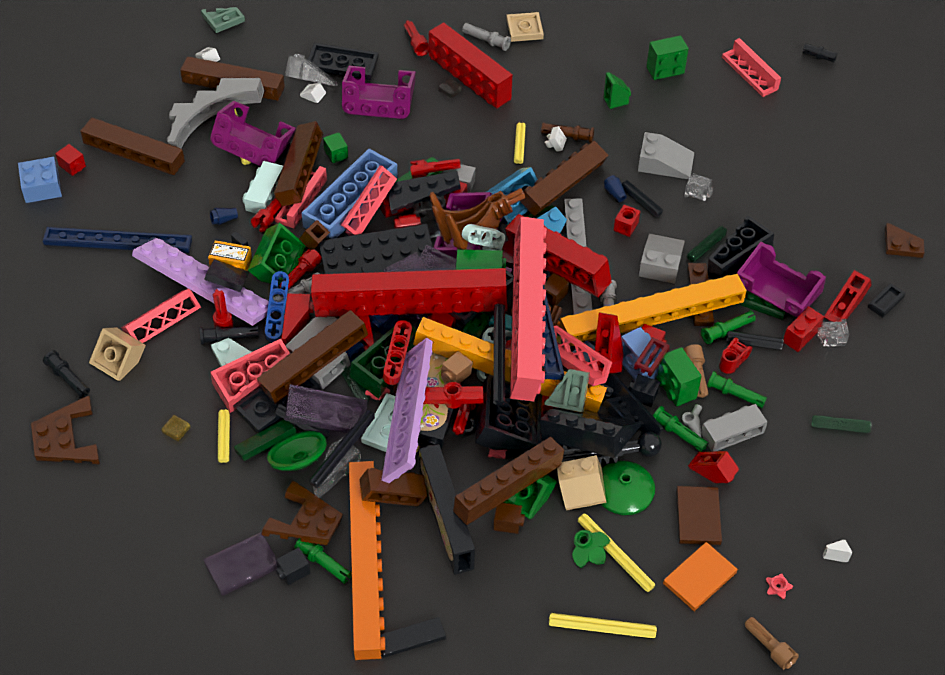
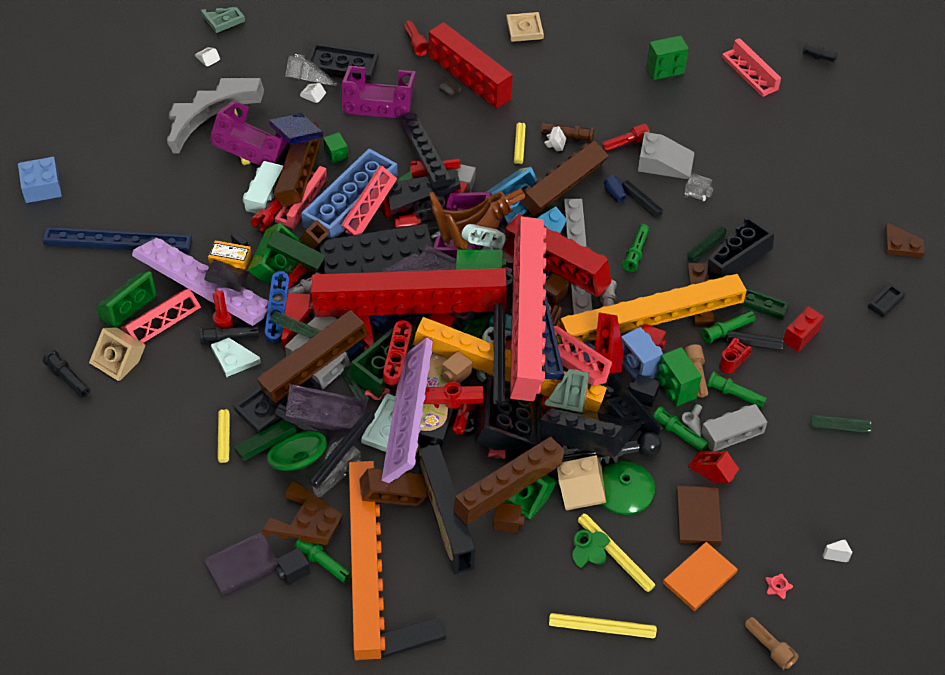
reddish brown wing [31,396,100,464] -> none
red brick [55,144,86,176] -> none
reddish brown brick [80,118,185,175] -> none
clear yellow tile [162,415,191,441] -> none
reddish brown brick [180,56,285,101] -> none
dark blue cone [210,208,238,225] -> none
coral wedge [210,339,290,413] -> none
light grey pin [462,23,511,51] -> none
green slope [603,72,631,109] -> none
red brick [613,205,640,237] -> none
dark red tile [634,337,670,376] -> none
light grey slope [639,234,685,284] -> none
magenta windscreen [737,242,826,317] -> none
clear brick [818,319,849,346] -> none
red slope [824,270,872,327] -> none
none -> green slope [96,271,157,328]
none -> dark green tile [267,231,326,273]
none -> clear blue tile [269,113,323,144]
none -> clear green axle [271,312,321,338]
none -> black plate [399,113,452,188]
none -> red piece [602,123,650,151]
none -> green pin [622,224,650,272]

